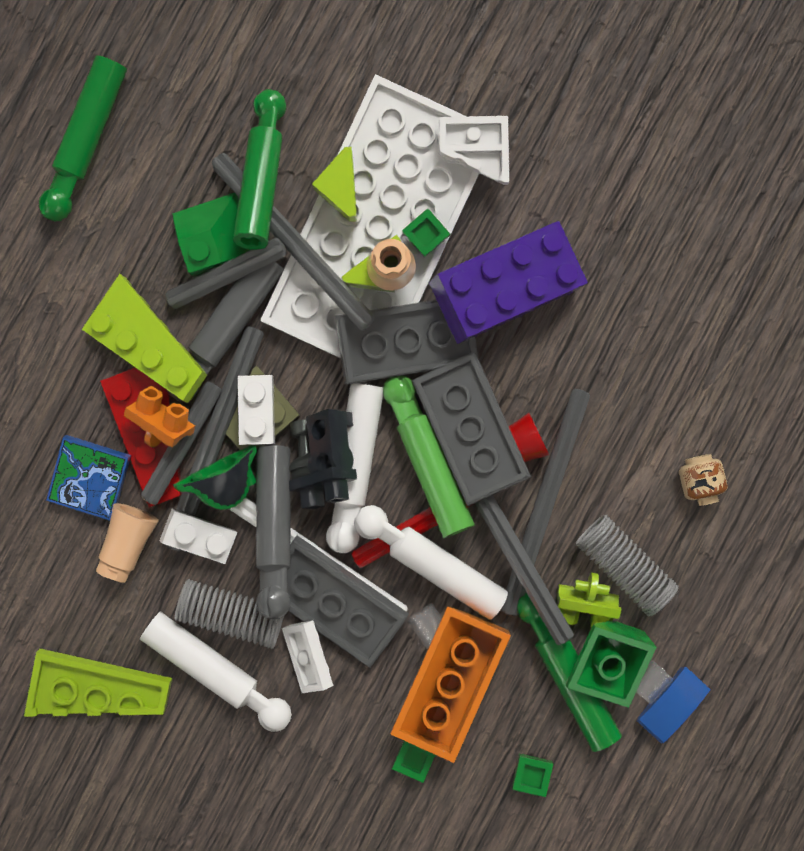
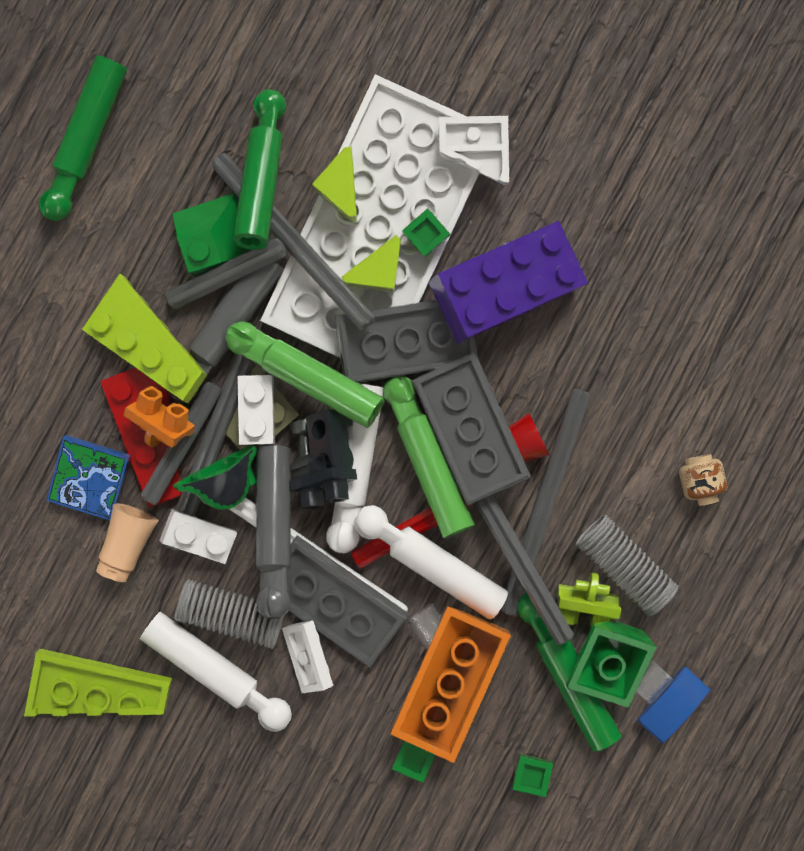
light nougat plant [367,239,416,291] -> none
none -> bright green piece [226,321,384,428]

